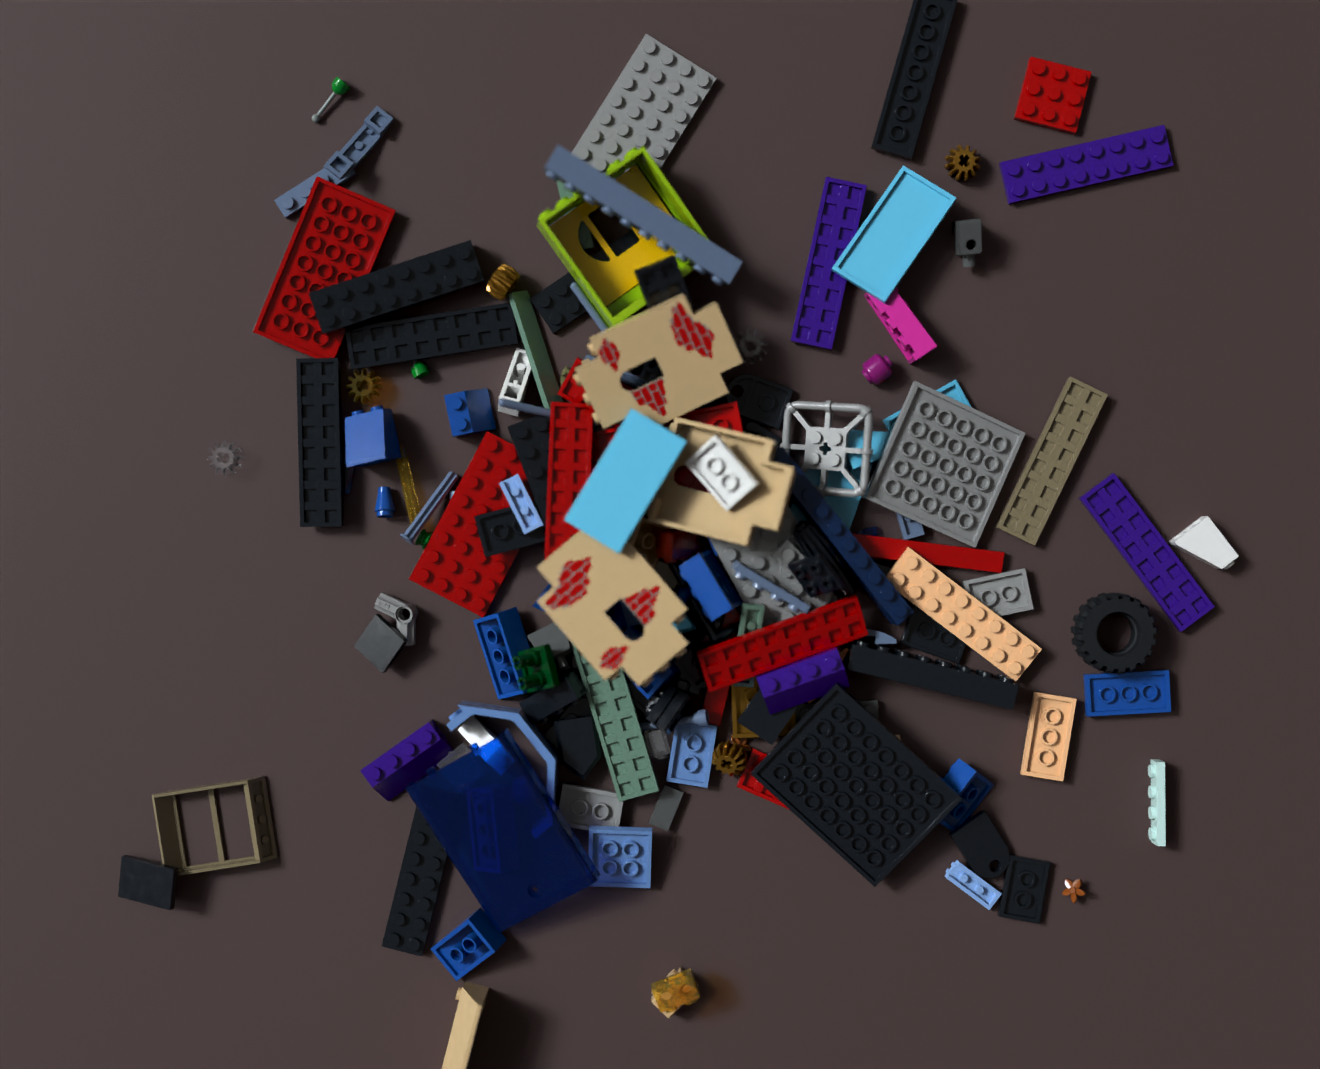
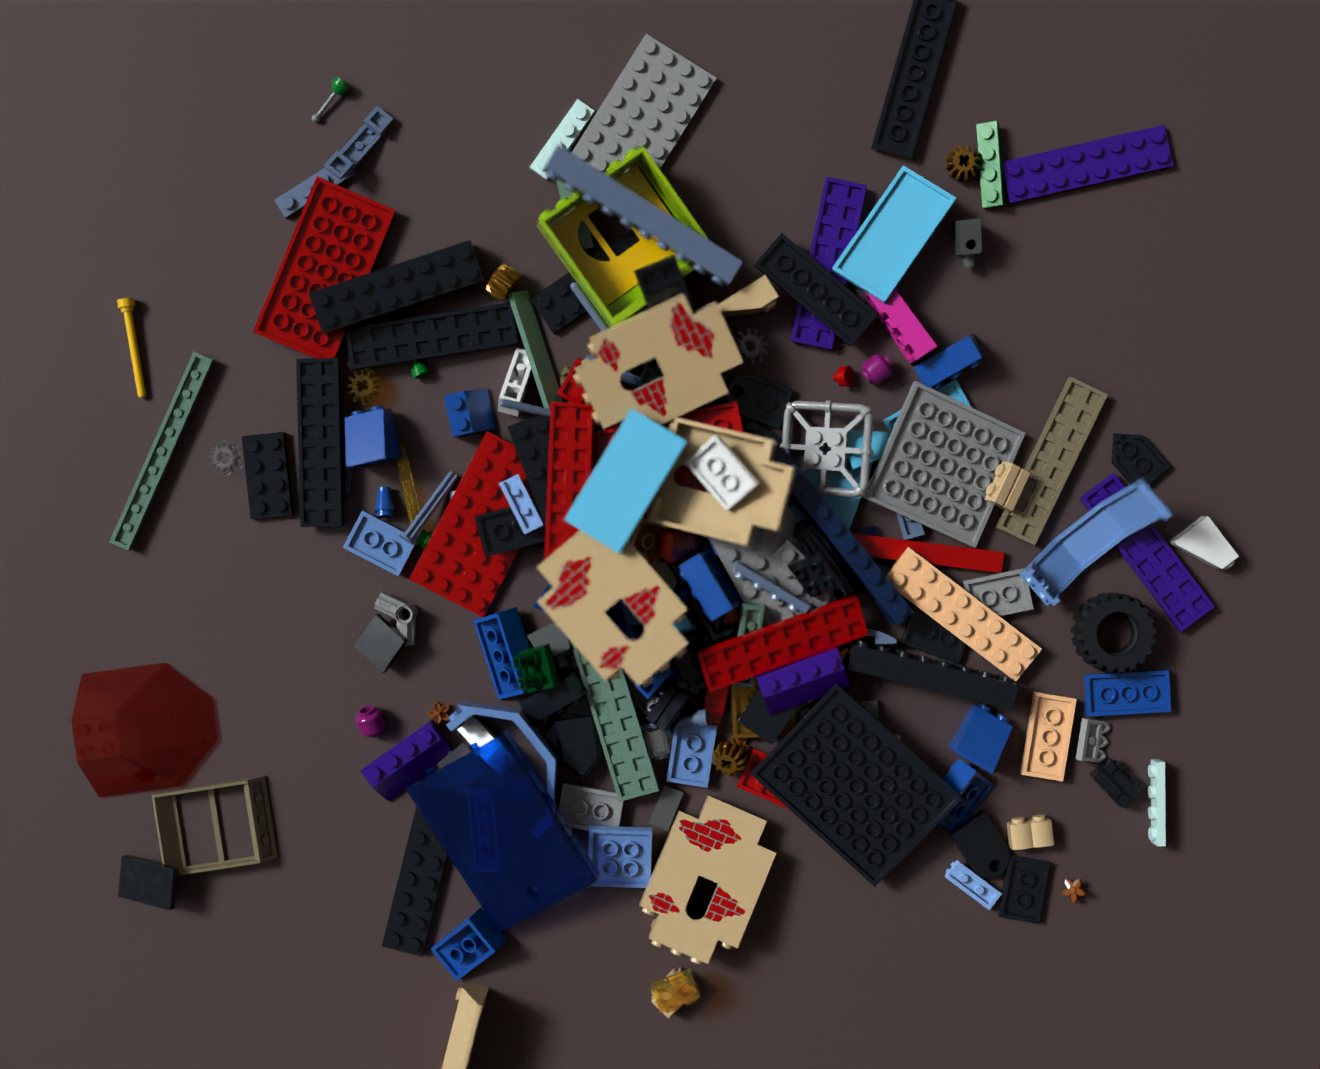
red plate [1014,57,1092,135] -> none
none -> clear red windscreen [71,663,218,797]
none -> sand green plate [109,351,215,551]
none -> yellow piece [117,298,146,398]
none -> black plate [241,432,294,519]
none -> medium blue plate [343,511,417,576]
none -> magenta head [355,705,386,738]
none -> dark orange plant [427,701,450,726]
none -> light aqua plate [530,99,595,180]
none -> tan panel [639,796,776,965]
none -> tan slope [718,275,779,317]
none -> black plate [754,233,878,347]
none -> red tile [833,366,855,387]
none -> blue wedge [914,334,986,390]
none -> blue slope [948,703,1013,773]
none -> plate [976,121,1005,209]
none -> tan brick [985,461,1031,512]
none -> tan brick [1006,814,1054,850]
none -> medium blue panel [1020,478,1172,606]
none -> light grey plate [1076,718,1111,762]
none -> black brick [1090,758,1140,808]
none -> black tile [1111,433,1171,485]

